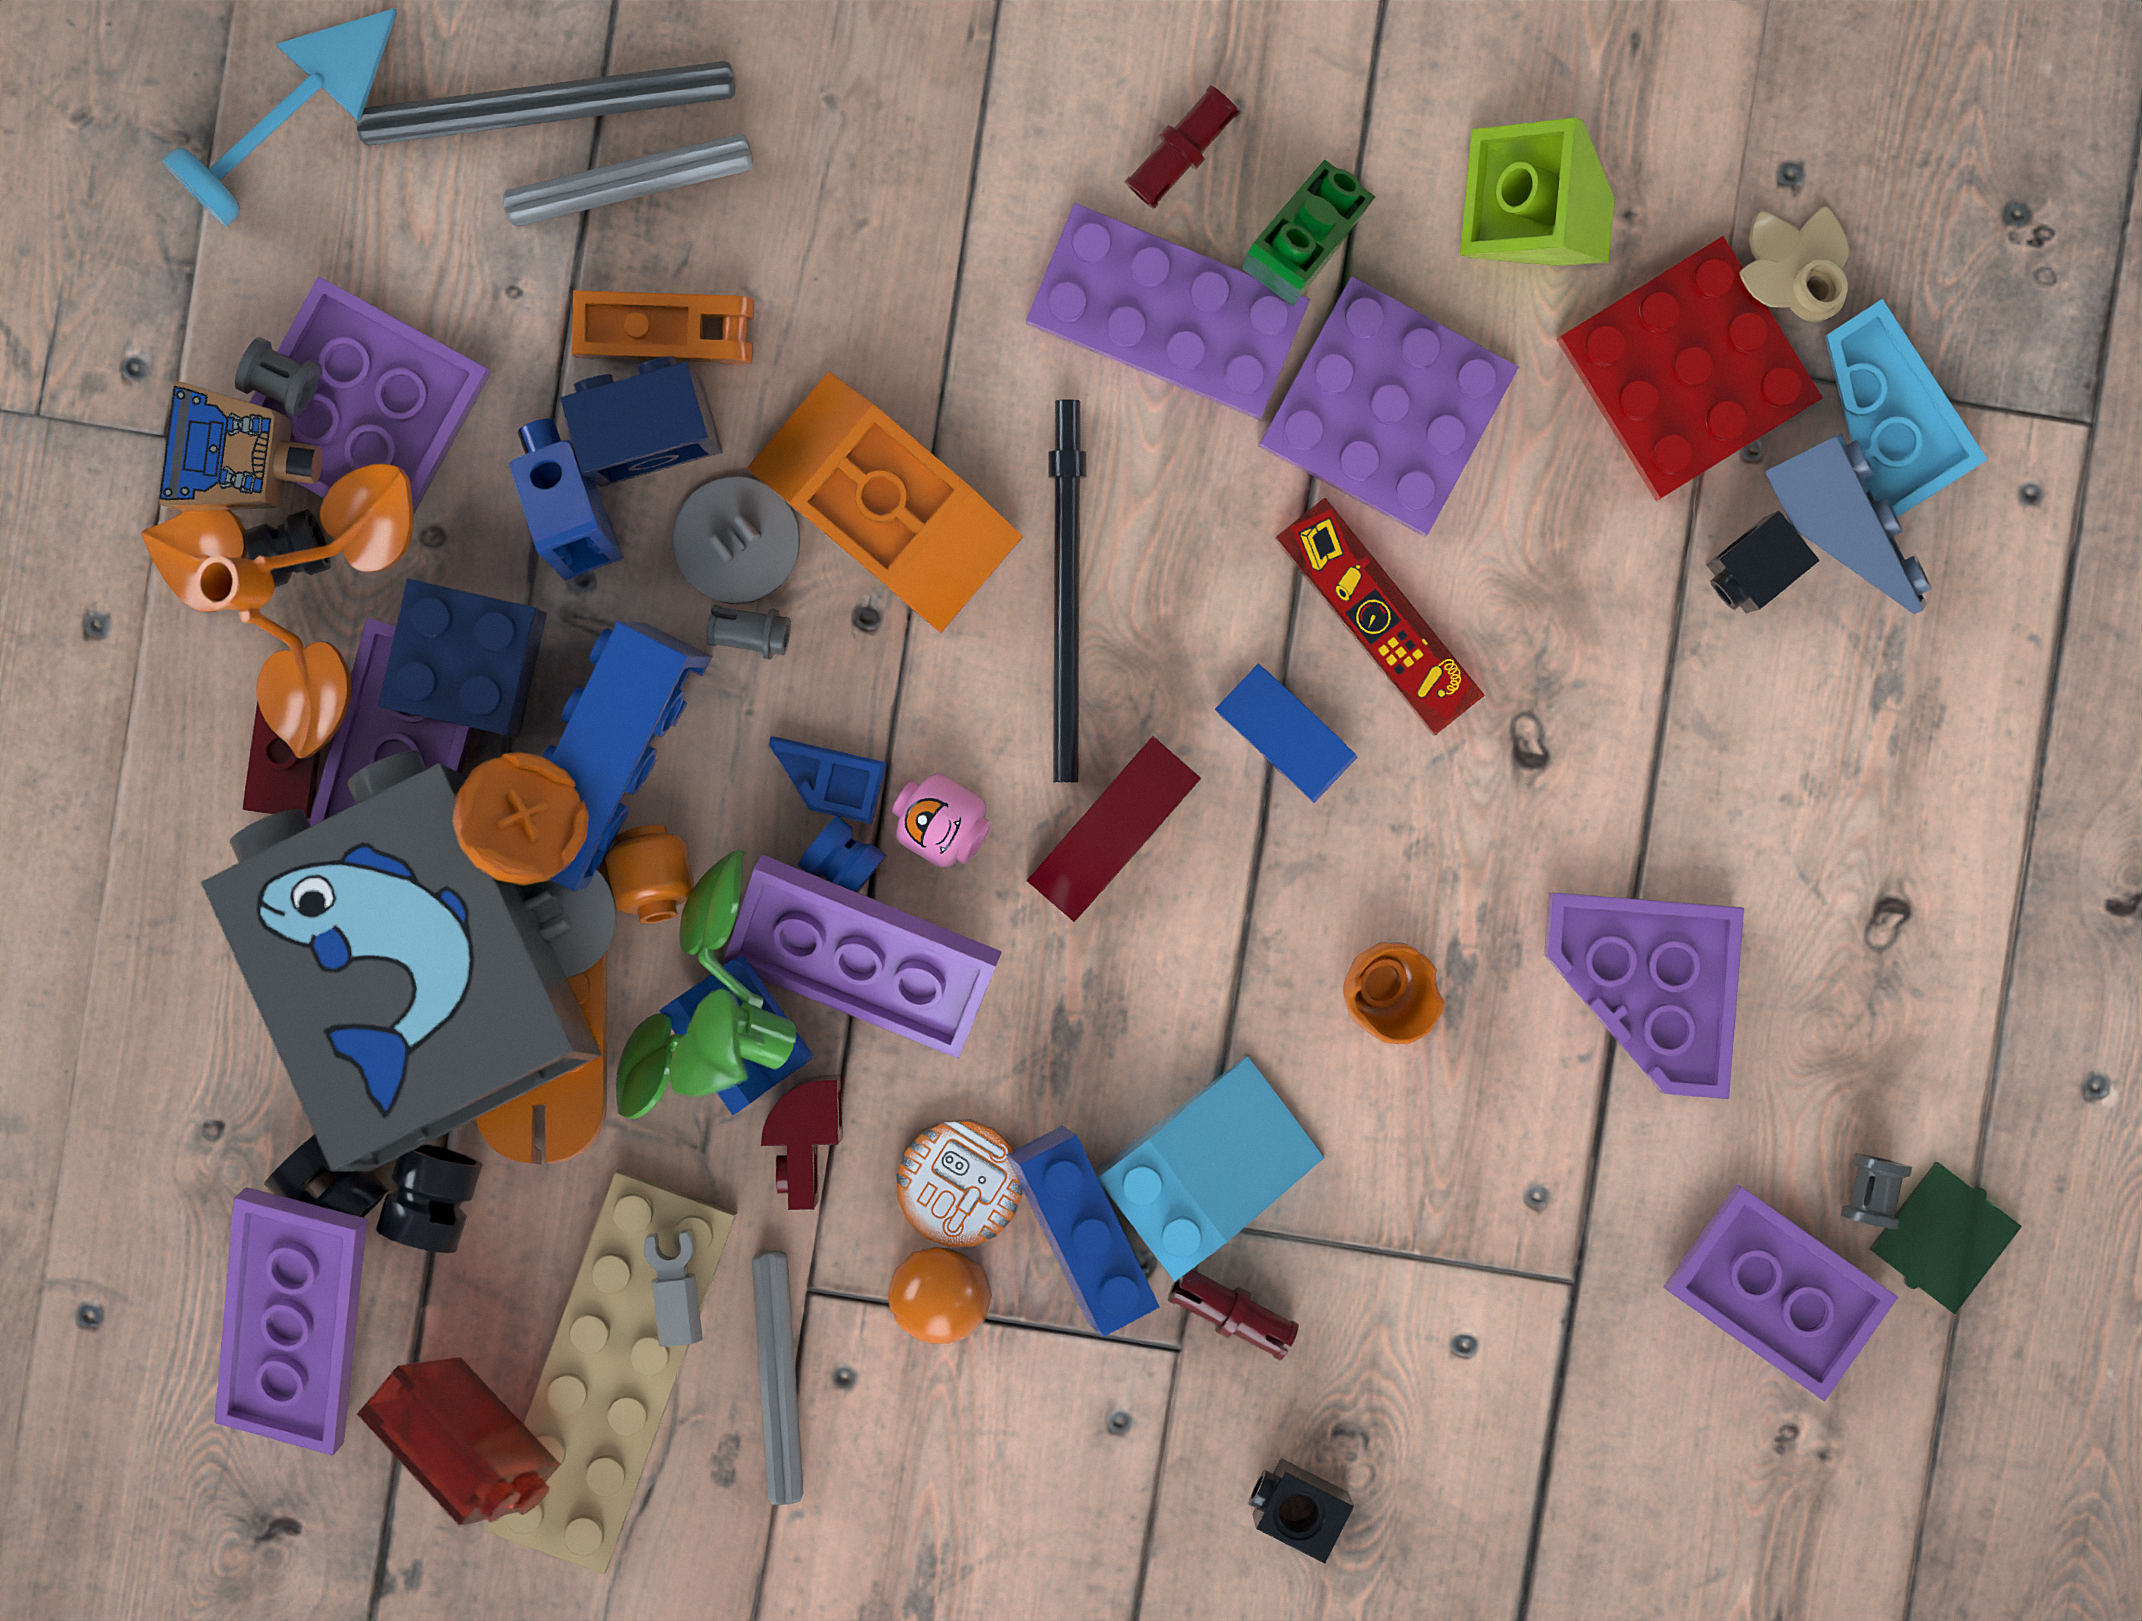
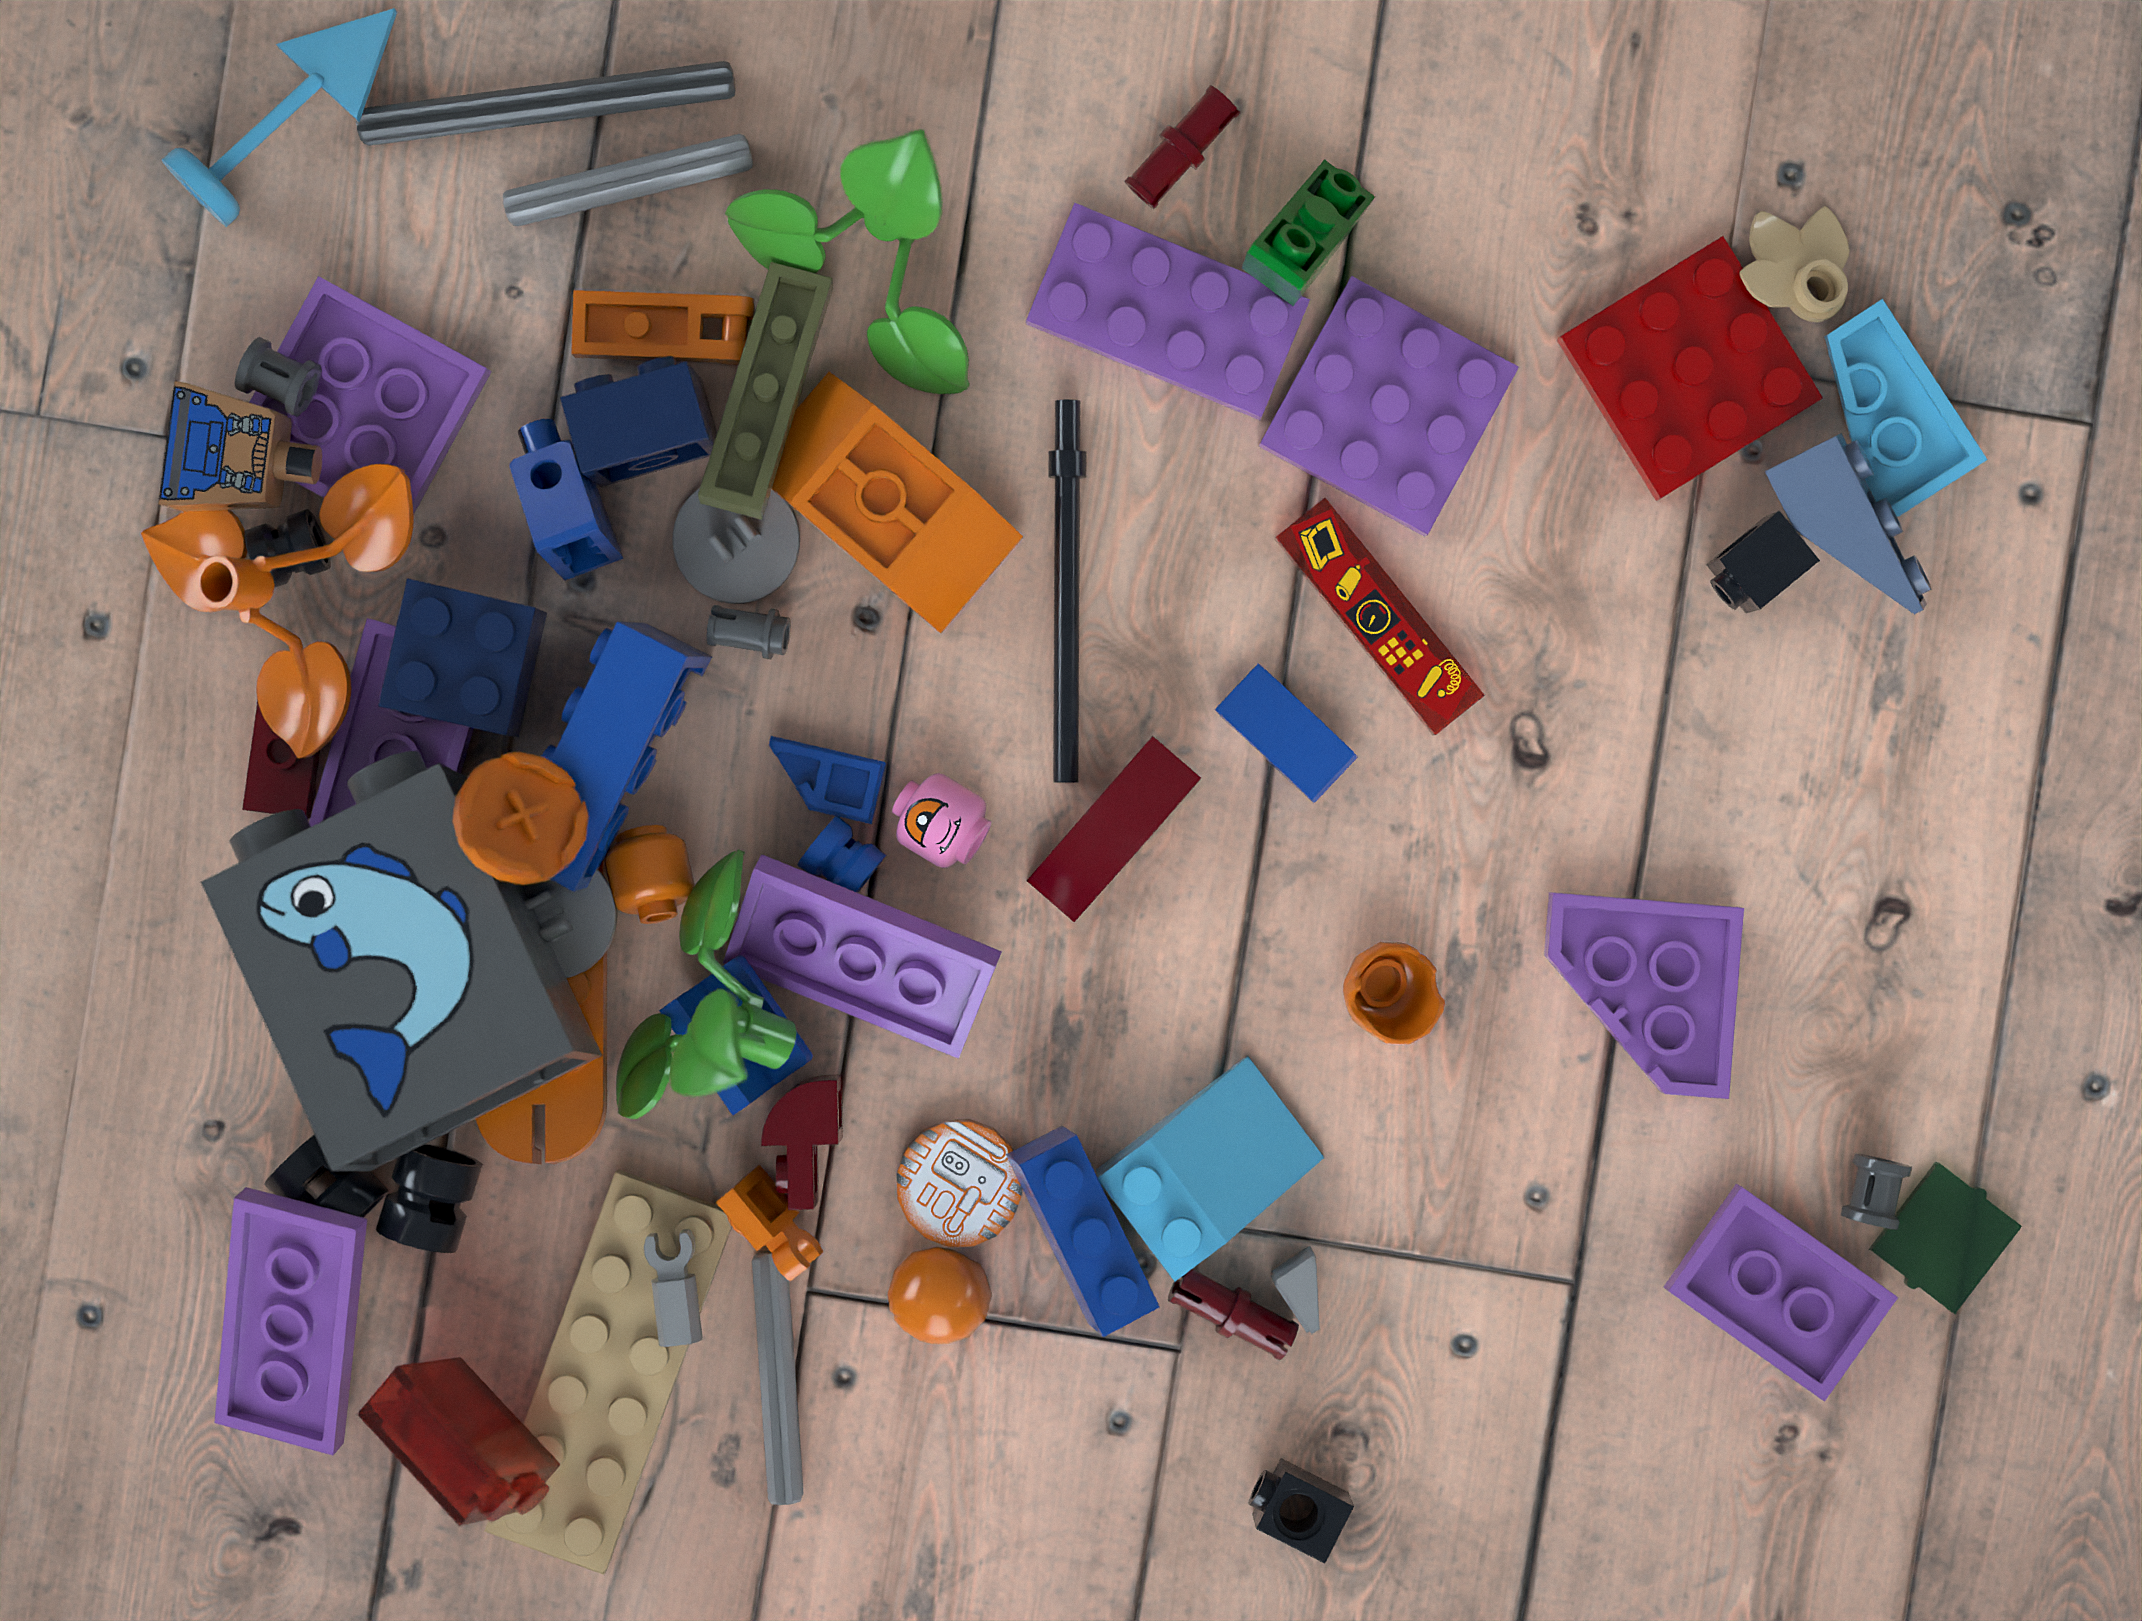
lime slope [1460,117,1615,266] -> none
none -> olive plate [698,262,833,520]
none -> orange plate [716,1164,823,1281]
none -> bright green plant [725,129,970,394]
none -> light grey slope [1271,1246,1320,1334]

